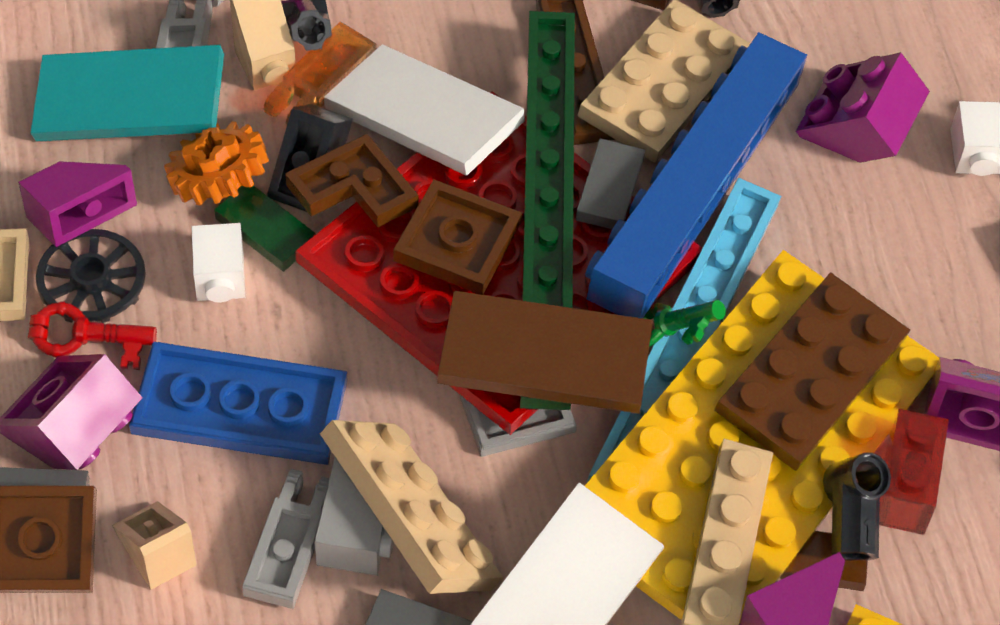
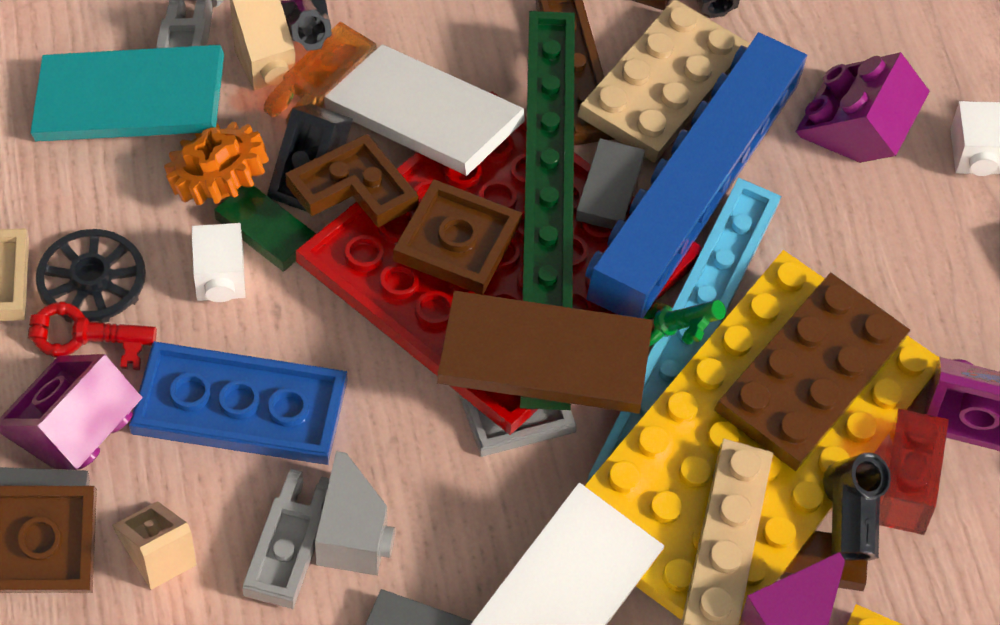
magenta slope [18,161,137,247] -> none
tan plate [320,420,503,594] -> none

